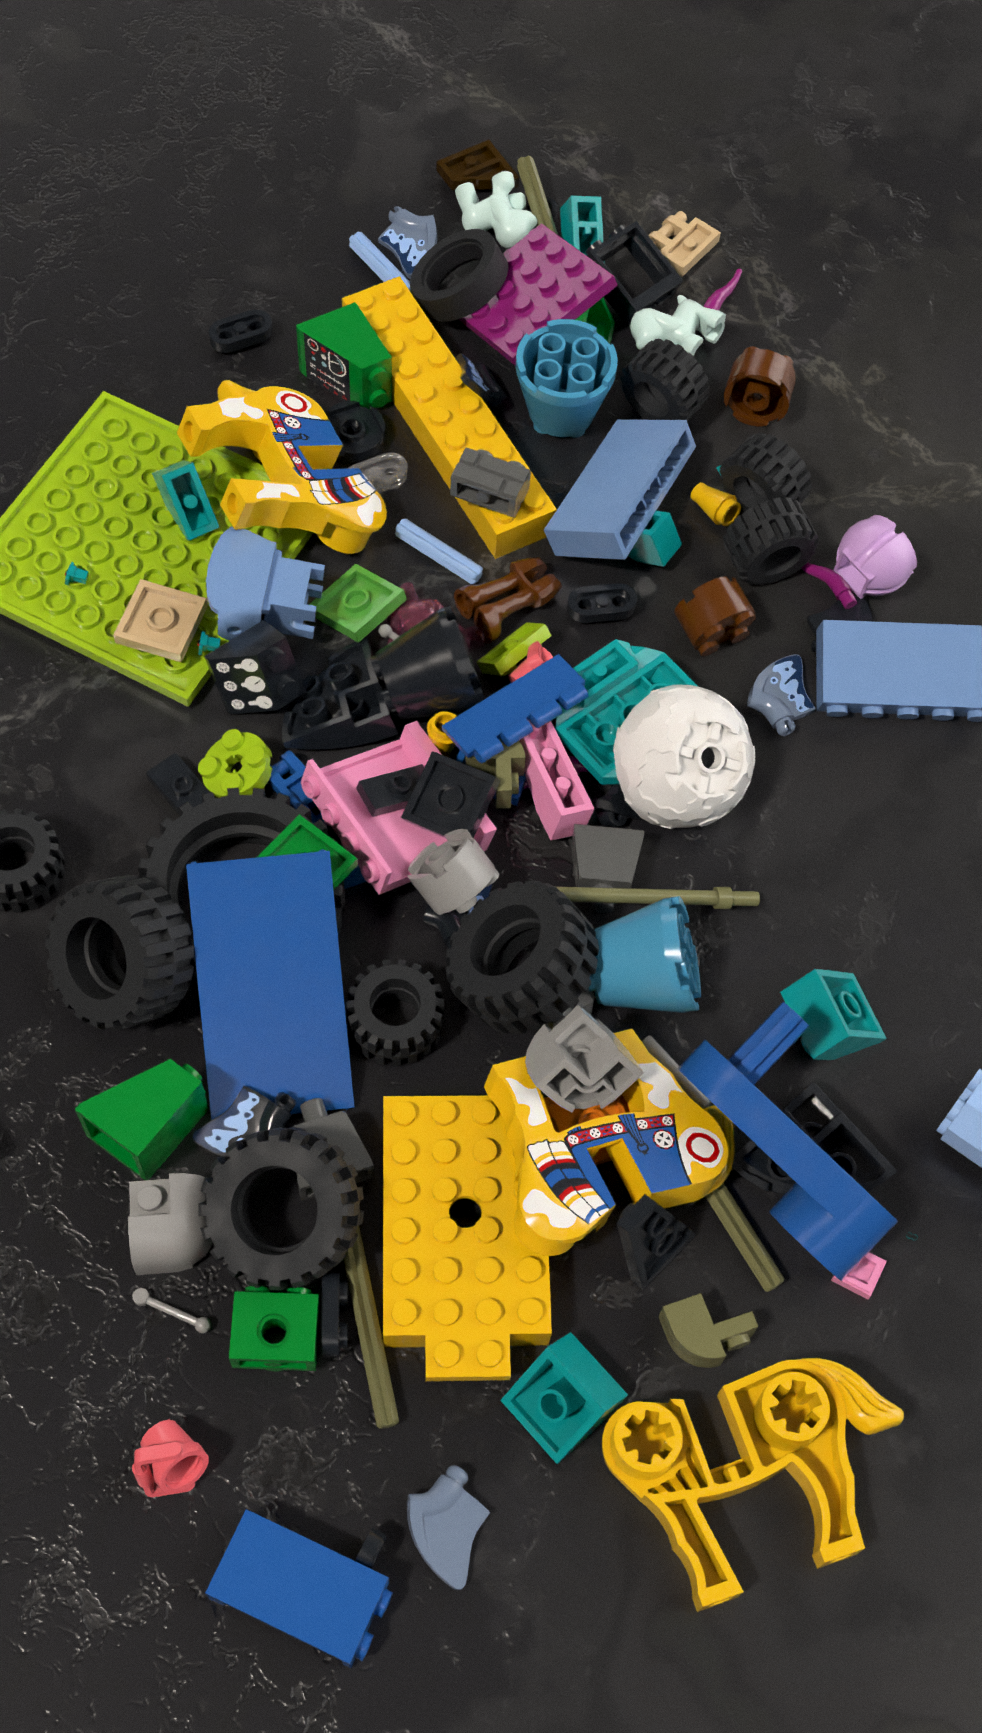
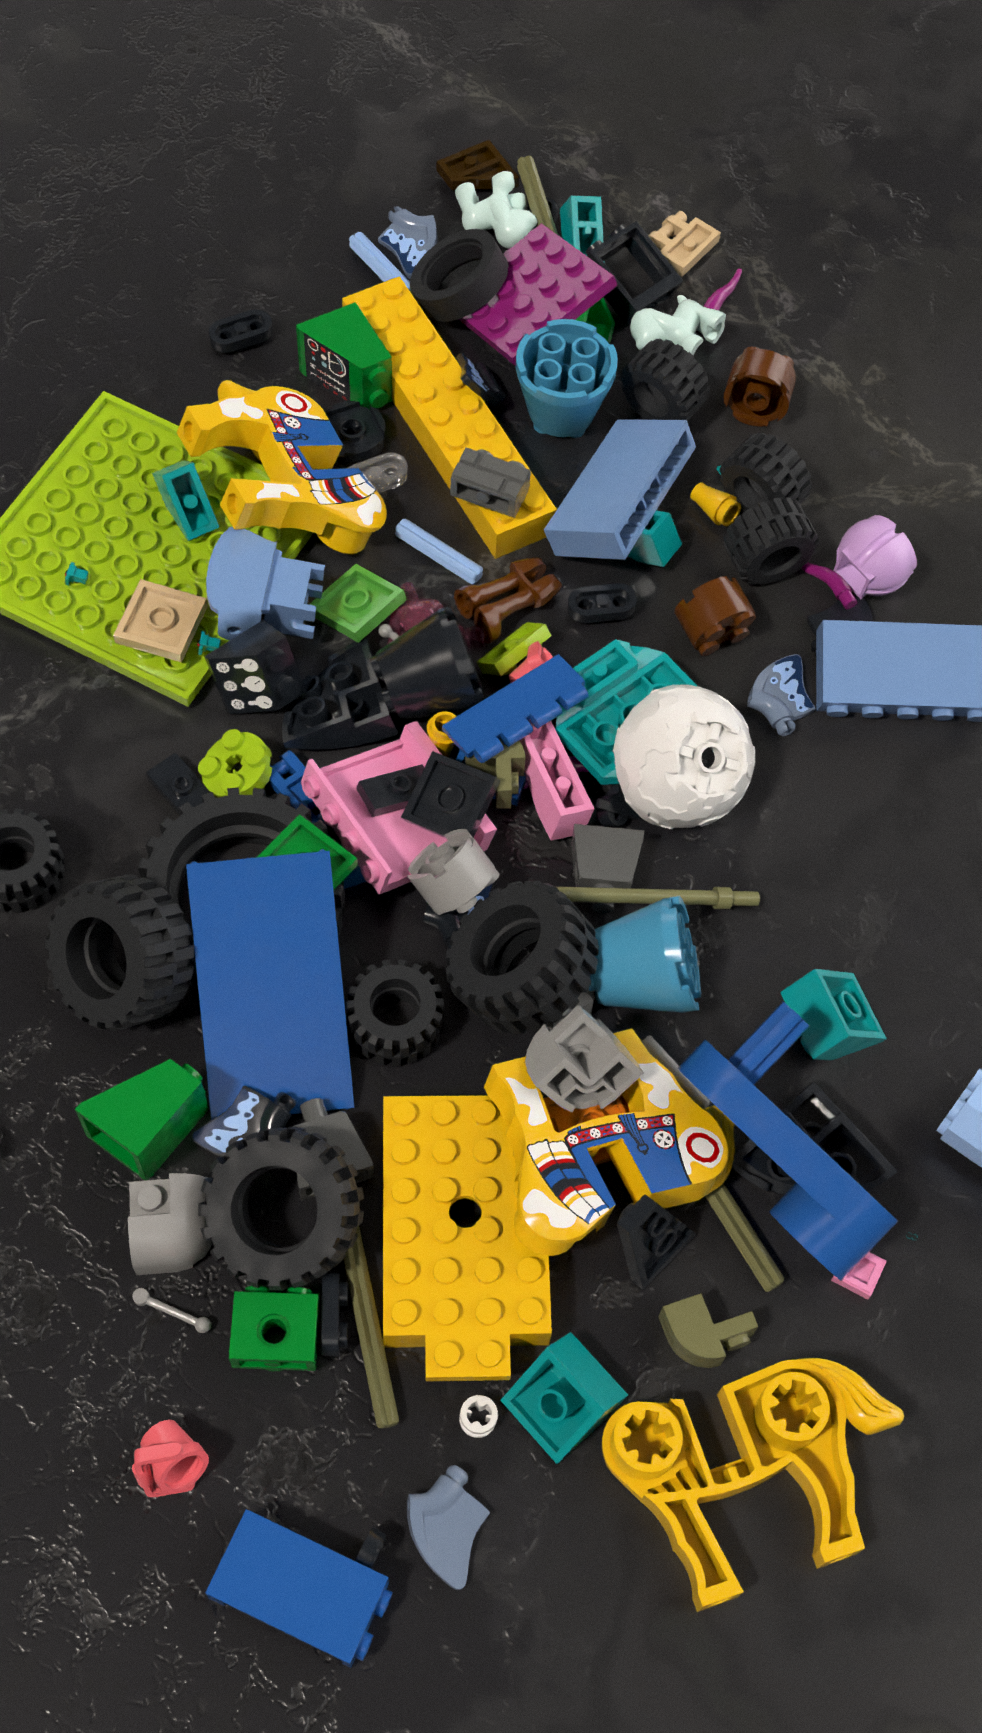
none -> white bush [459,1395,498,1438]

